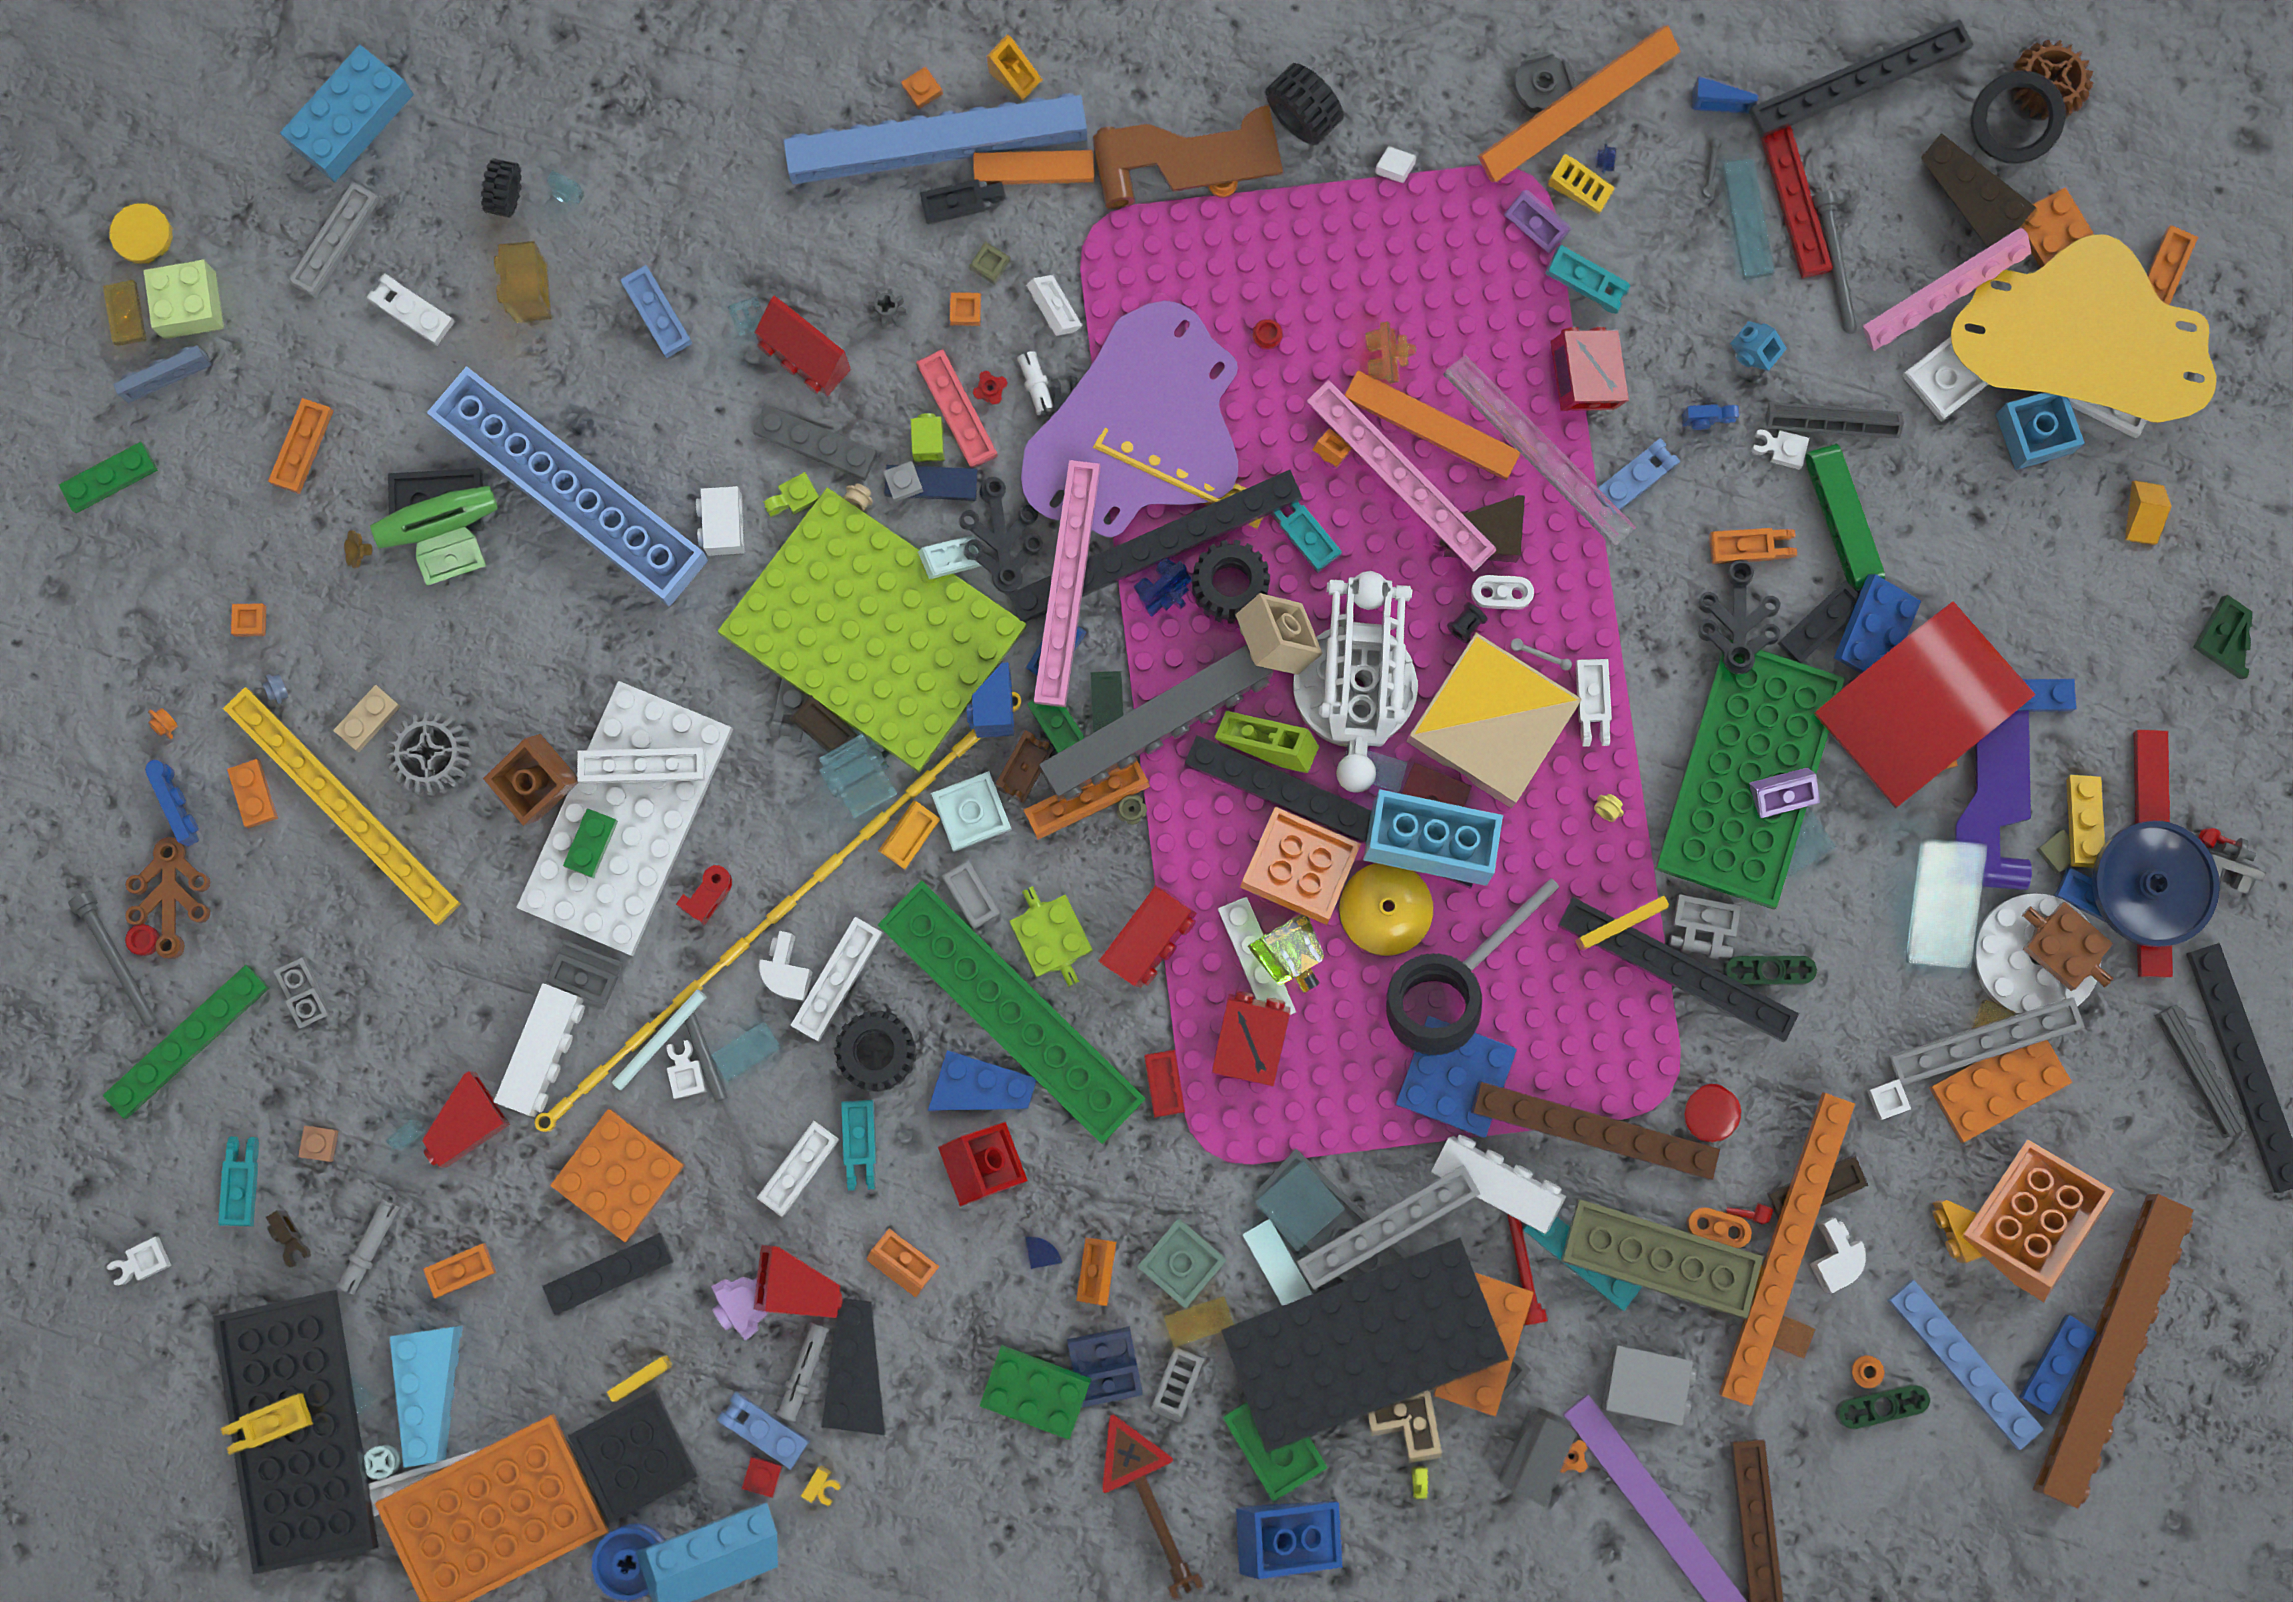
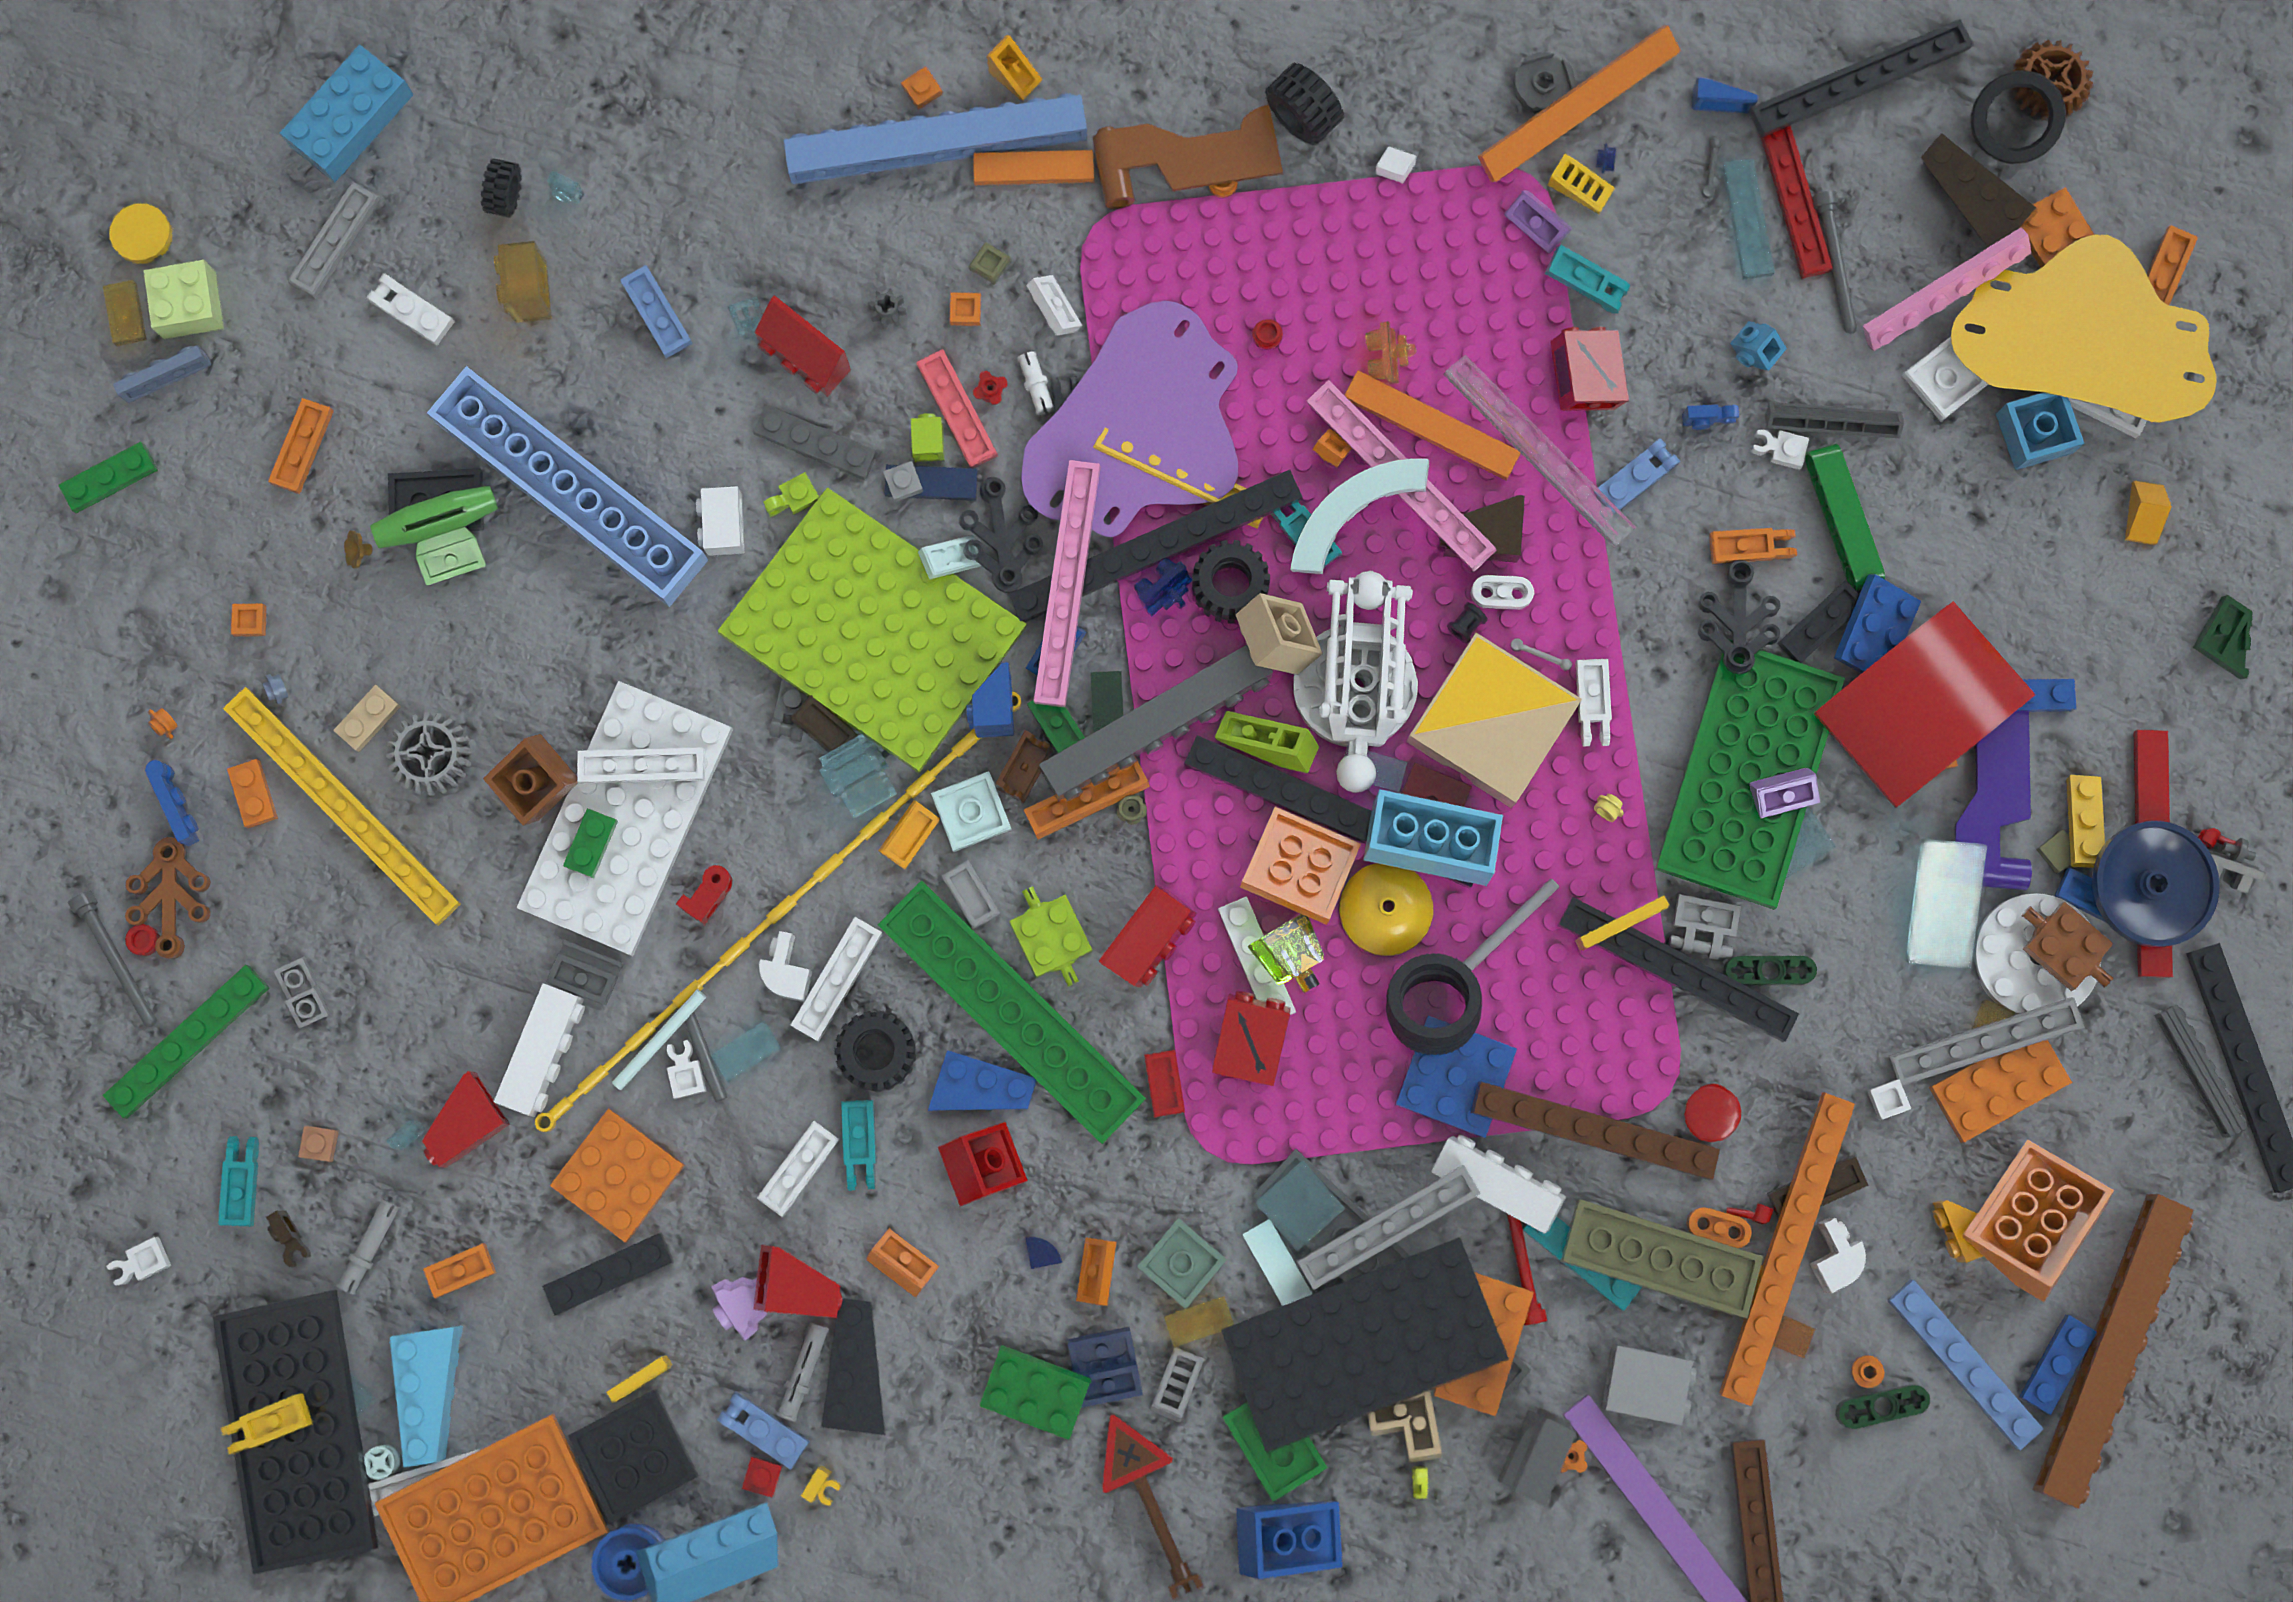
tan plate [843,483,873,511] -> none
black hinge [920,179,1006,224] -> none
none -> light aqua tile [1290,459,1429,574]

